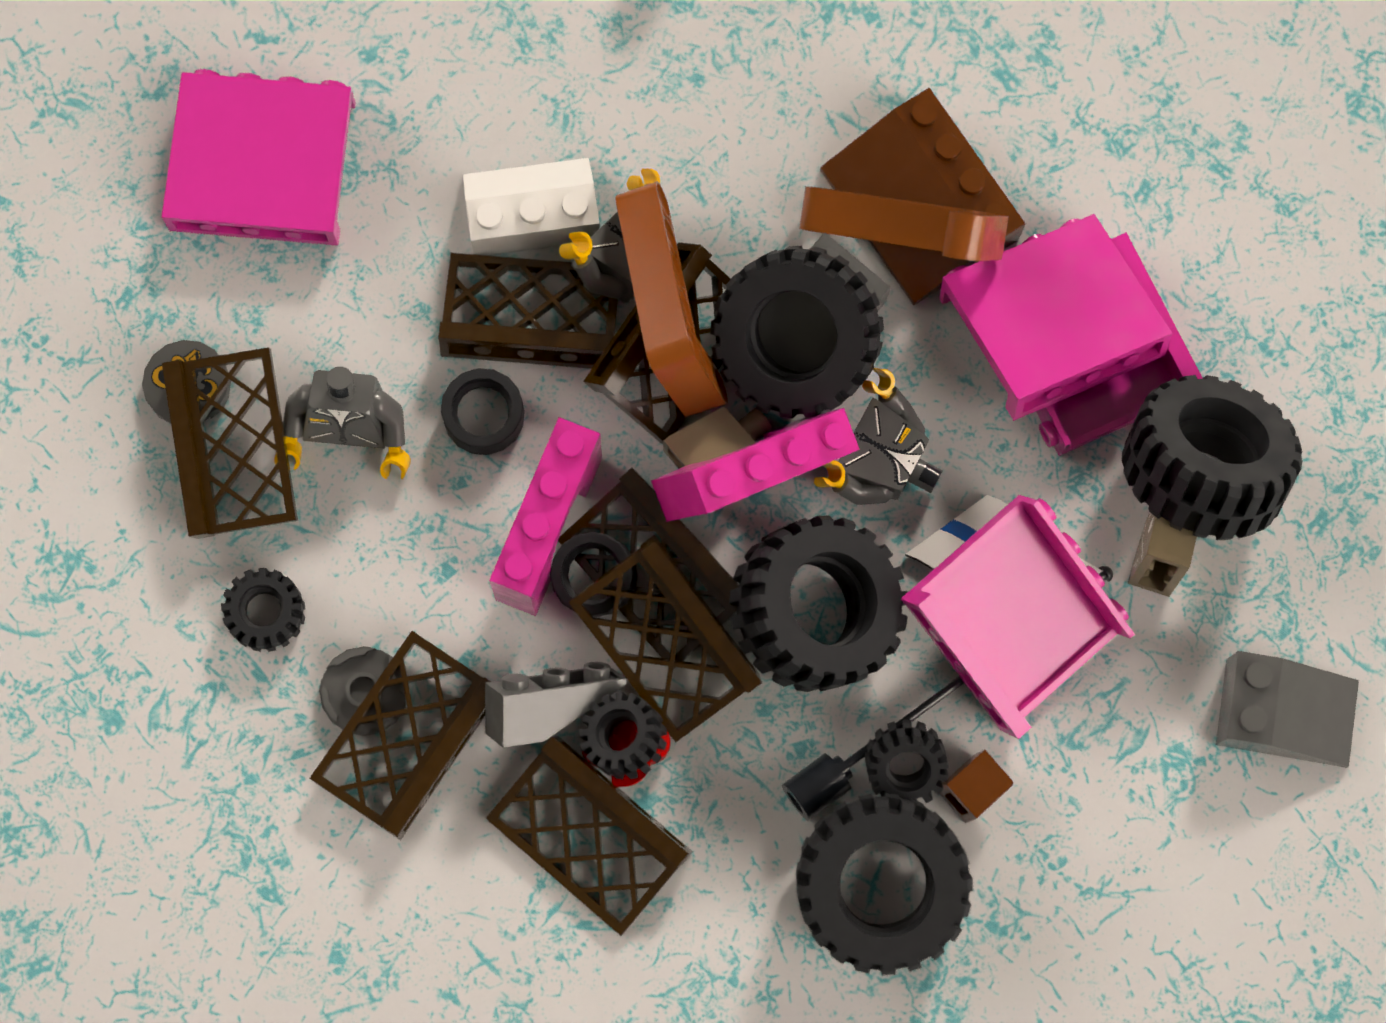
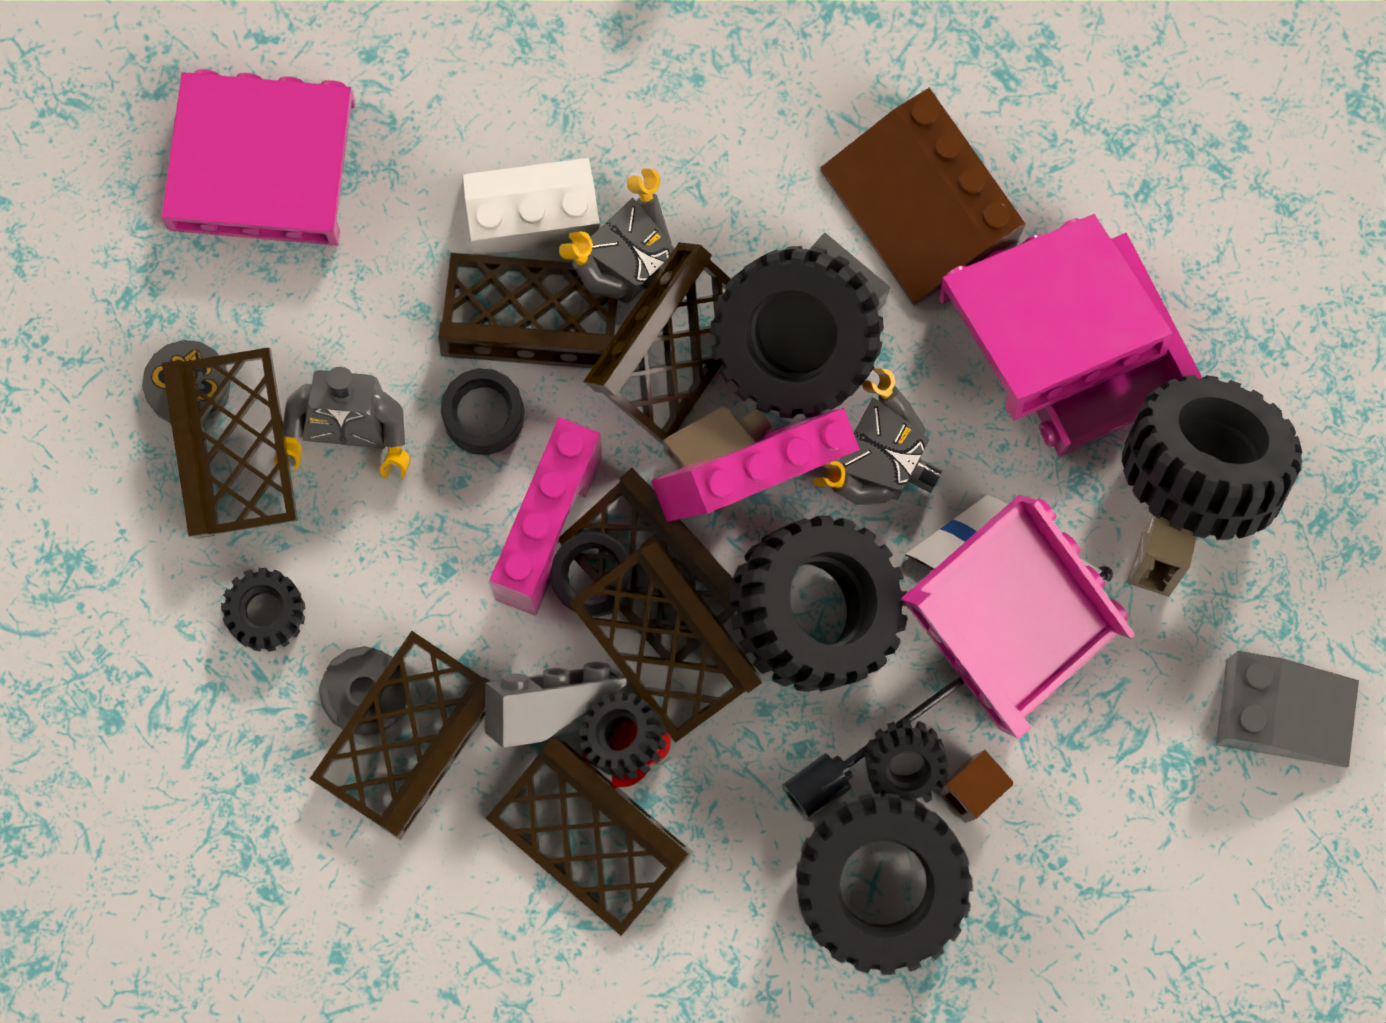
dark orange beam [615,181,728,417] -> none
dark orange beam [799,186,1009,261] -> none

